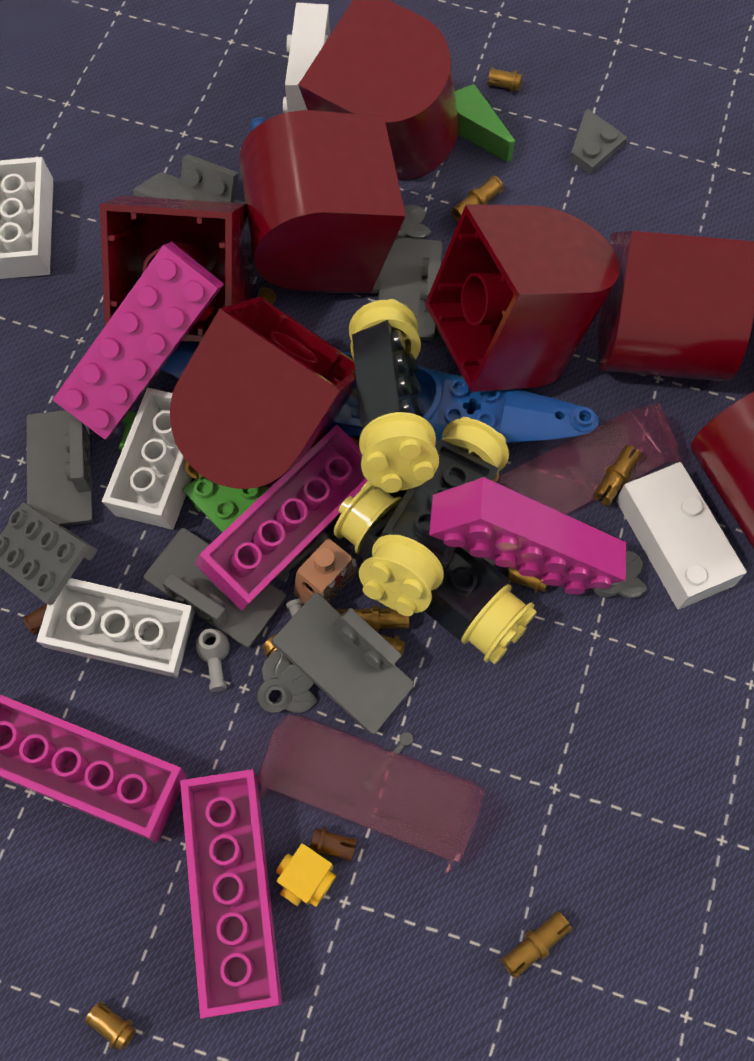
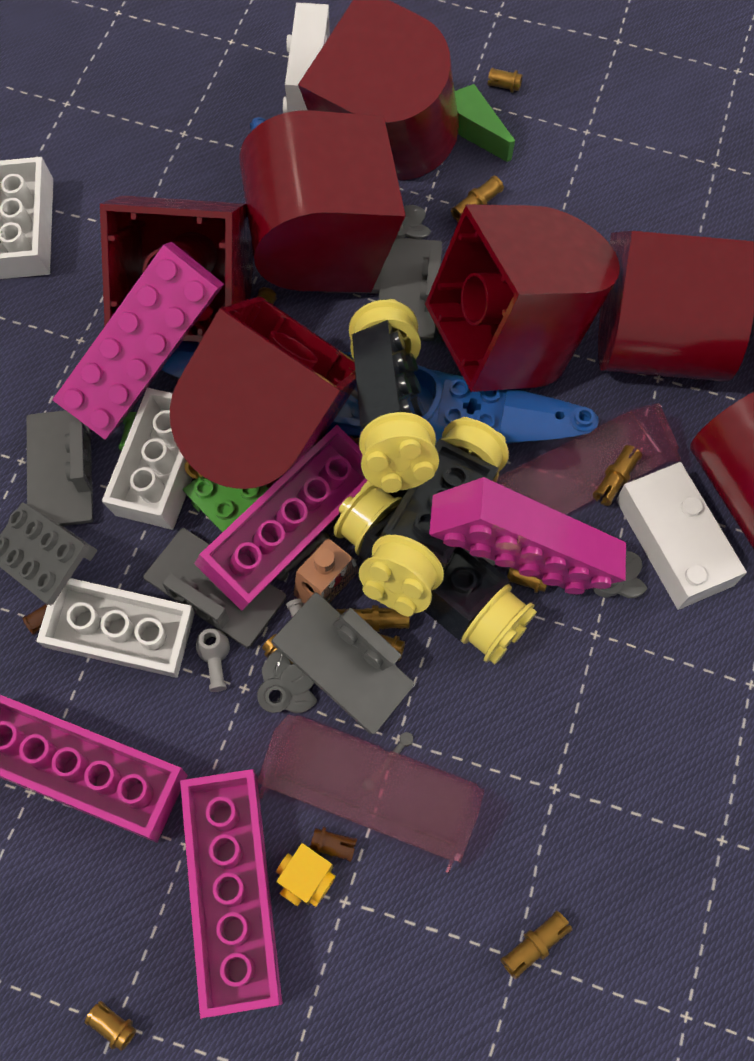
dark grey bracket [133,154,246,204] -> none
dark grey wing [570,108,627,175] -> none

